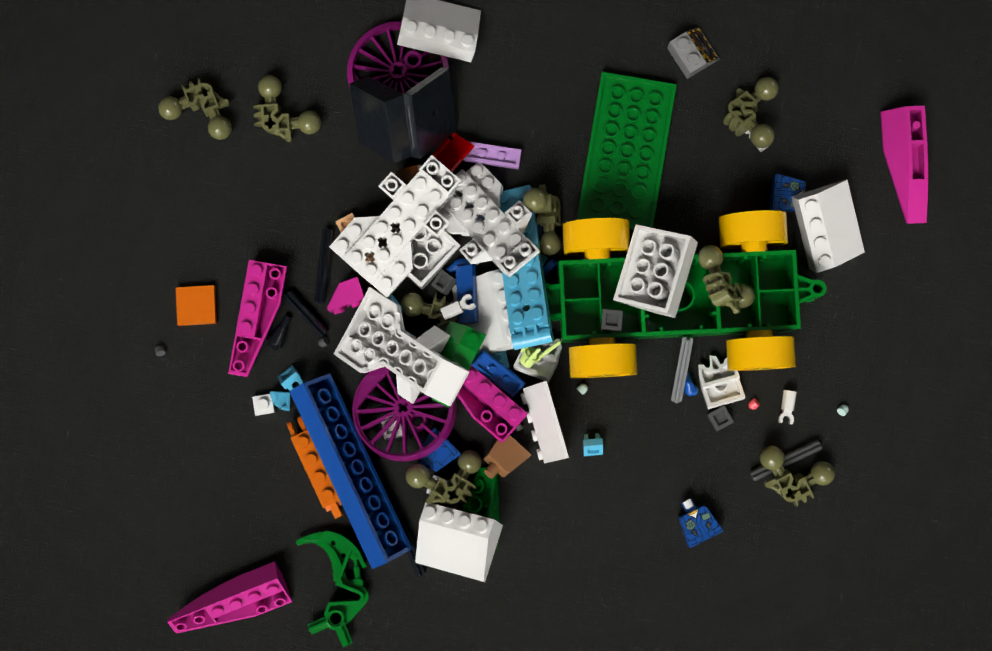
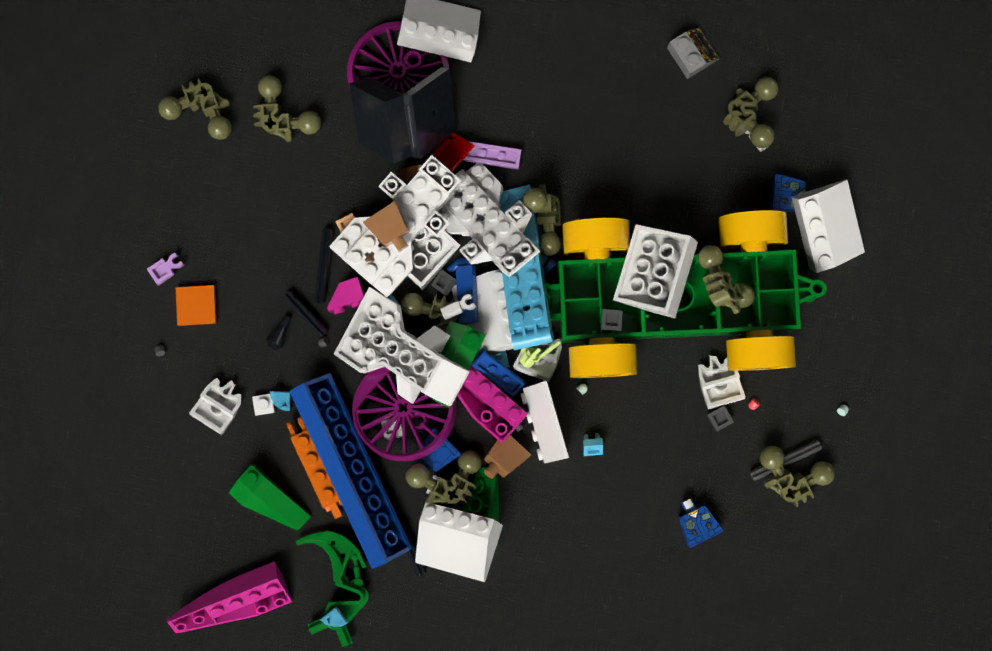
dark pink wedge [228,260,287,377] -> none
medium azure tile [277,365,303,391] -> none
green plate [576,72,677,231] -> none
axle [671,335,694,404] -> none
blue arm [684,371,698,396] -> none
white bar [778,390,797,424] -> none
dark pink wedge [880,106,928,224] -> none
none -> lavender plate [147,252,184,285]
none -> white plate [189,378,241,435]
none -> green wedge [229,464,311,531]
none -> medium azure tile [320,607,349,627]
none -> medium nougat torso [363,201,410,252]

